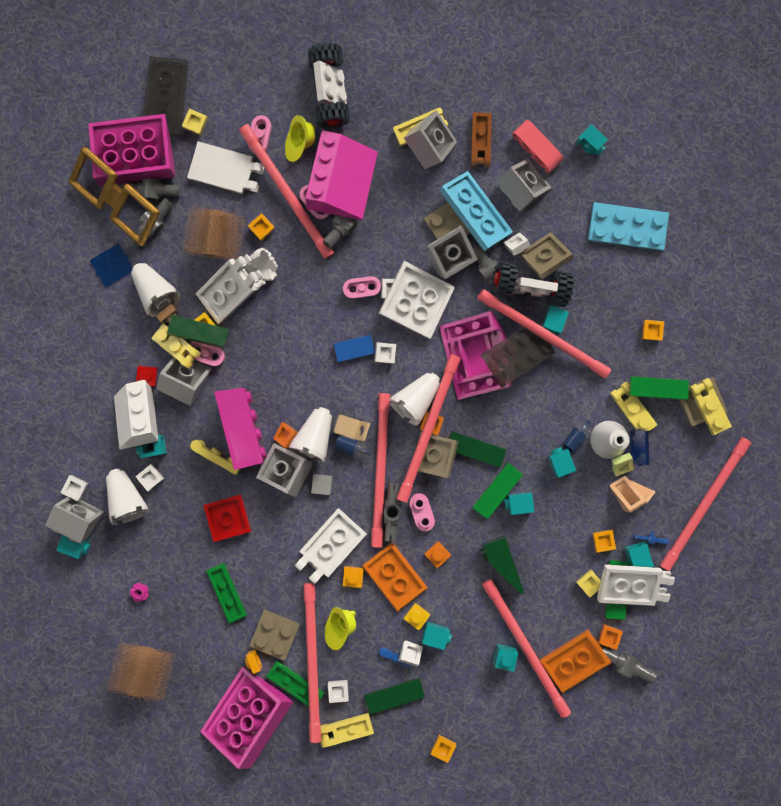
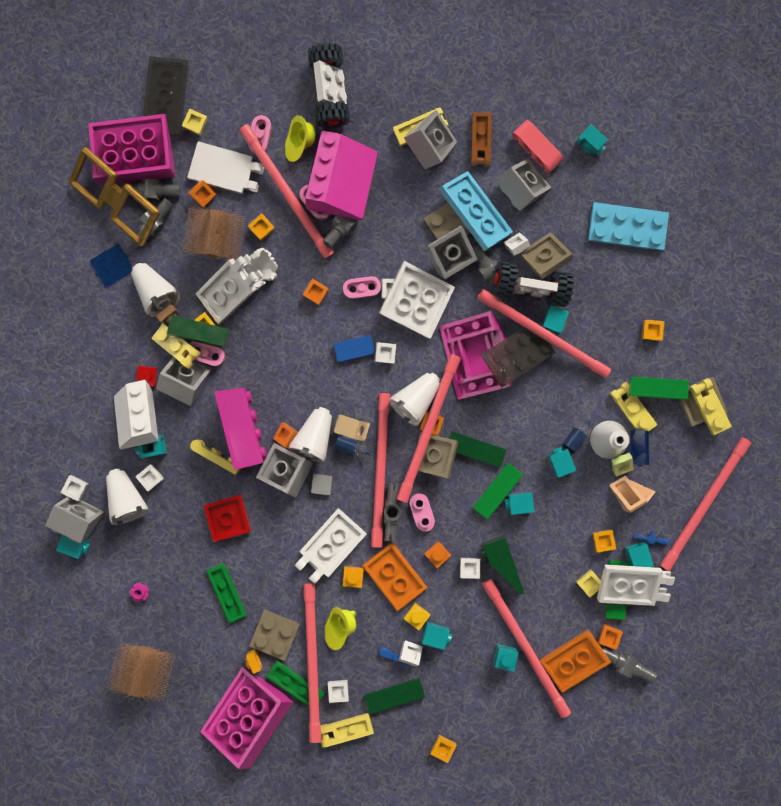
none -> orange plate [188,180,216,207]
none -> orange plate [303,279,329,305]
none -> white plate [460,558,480,579]

